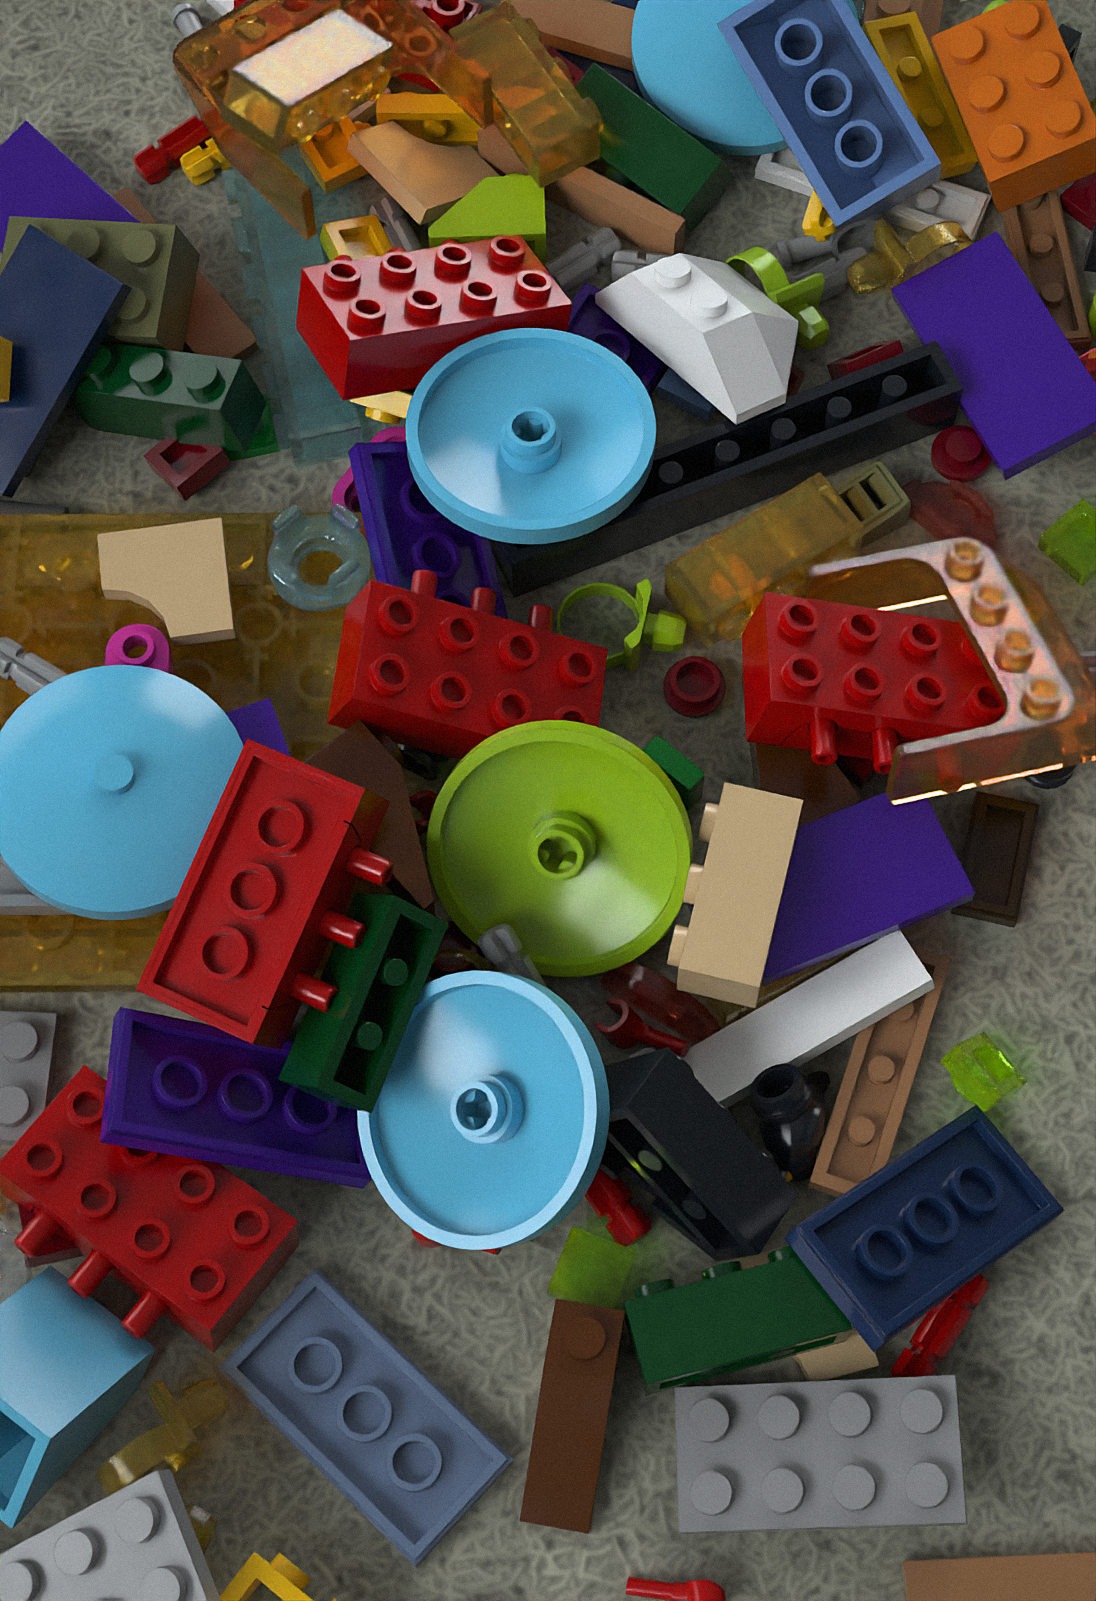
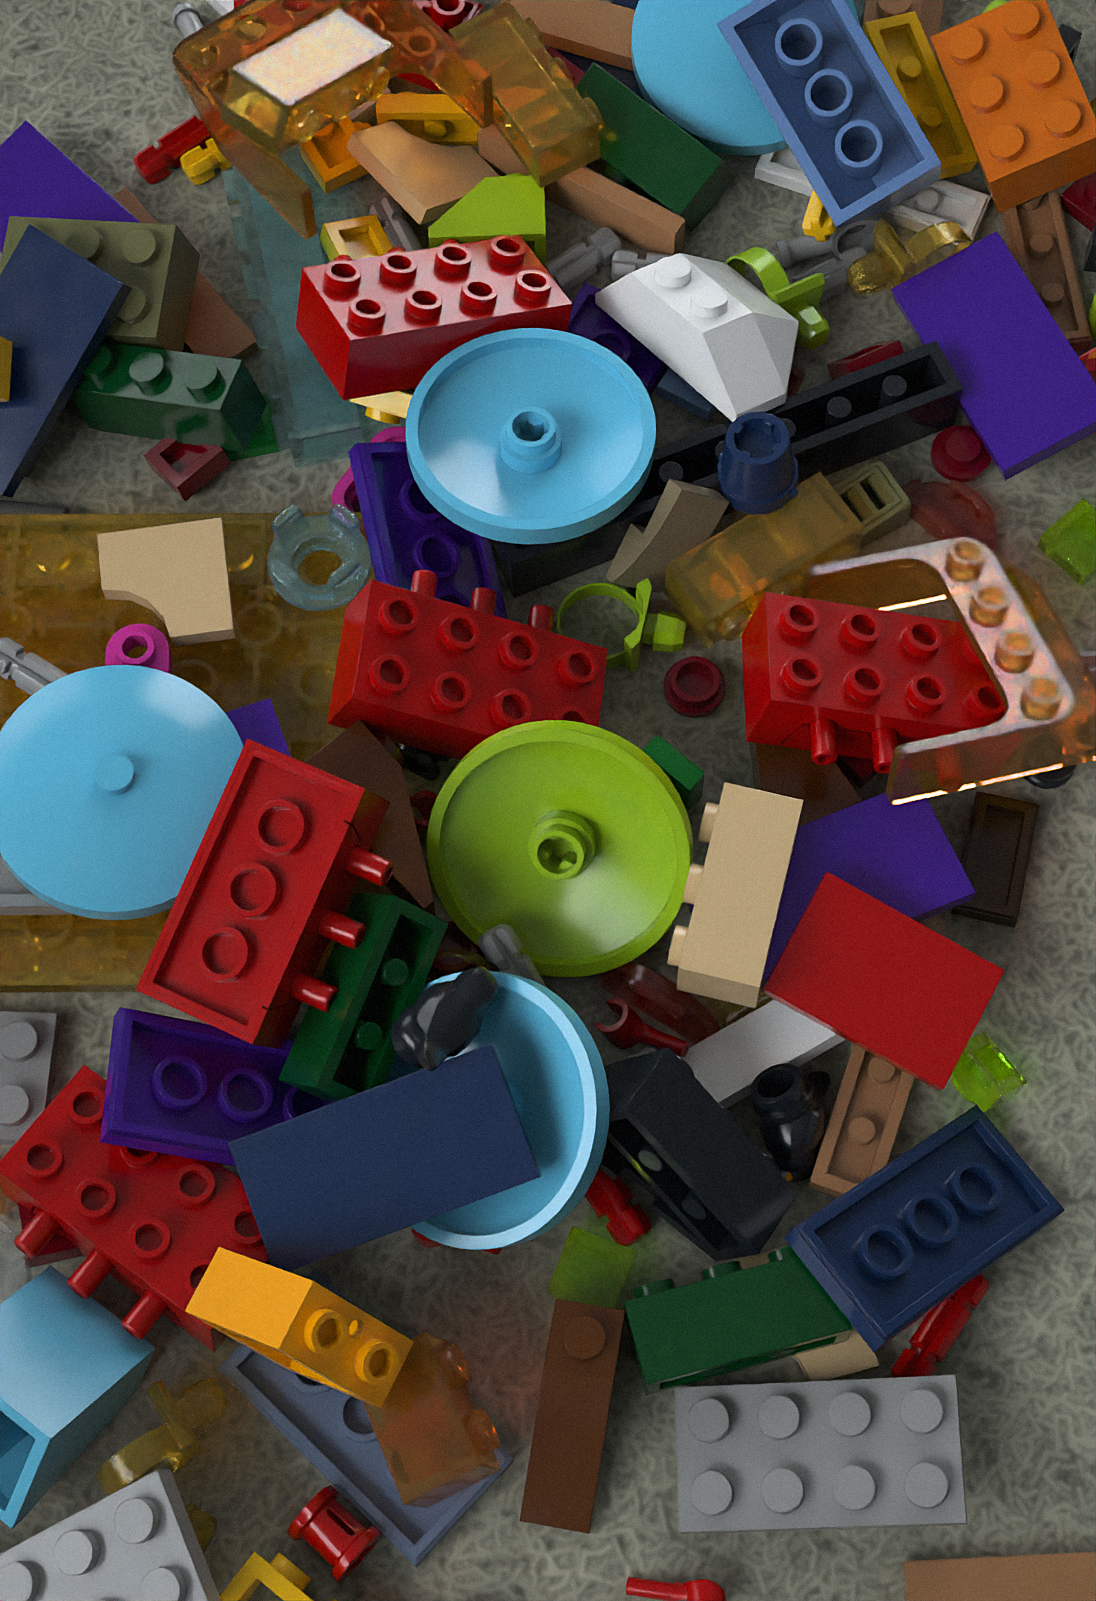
none -> light orange window [185,1247,414,1408]
none -> dark blue tile [228,1043,542,1272]
none -> red bush [287,1485,382,1583]
none -> clear orange brick [362,1332,501,1508]
none -> black animal [391,966,499,1072]
none -> dark tan slope [606,478,729,593]
none -> dark blue piece [718,412,799,515]
none -> red tile [761,872,1005,1091]

